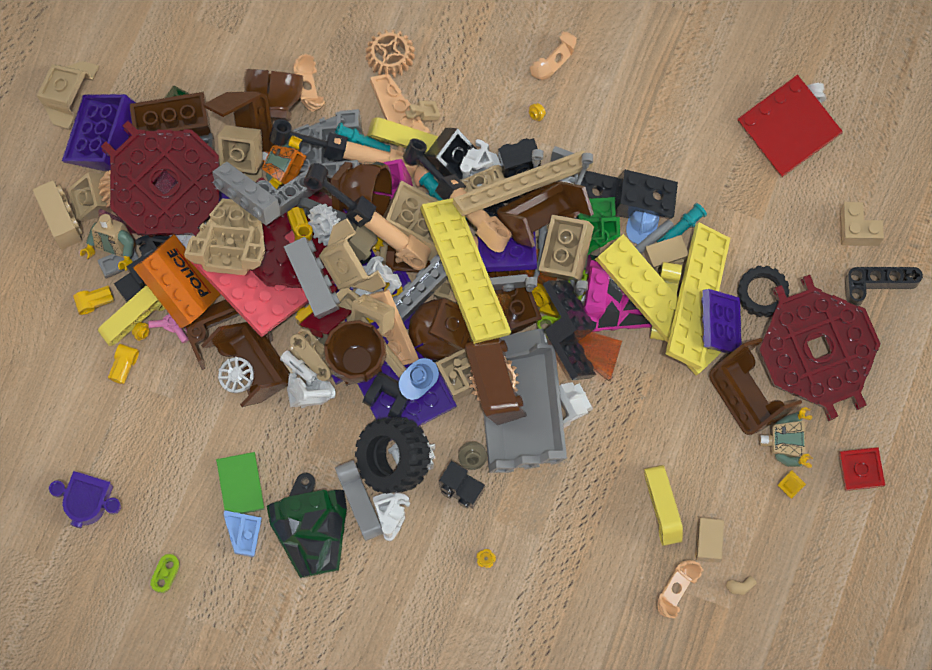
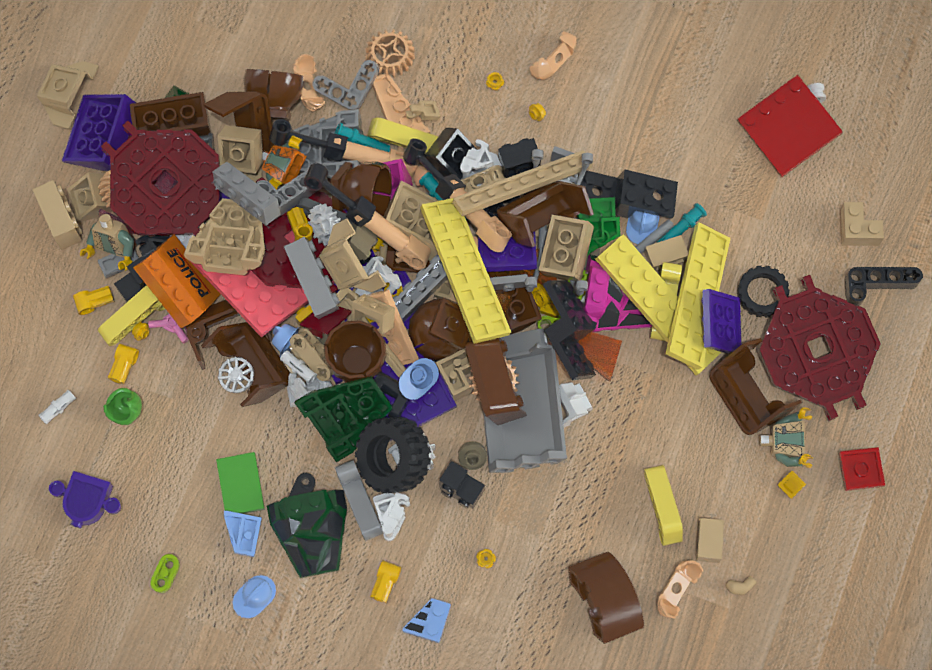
none -> white pin [38,390,76,424]
none -> bright green piece [103,388,142,425]
none -> light blue piece [233,575,276,618]
none -> light blue piece [272,324,299,357]
none -> dark green wedge [294,376,392,463]
none -> light grey beam [313,60,379,110]
none -> yellow piece [370,560,401,603]
none -> light blue wing [402,598,451,643]
none -> yellow plate [486,72,504,90]
none -> reddish brown panel [568,552,644,644]

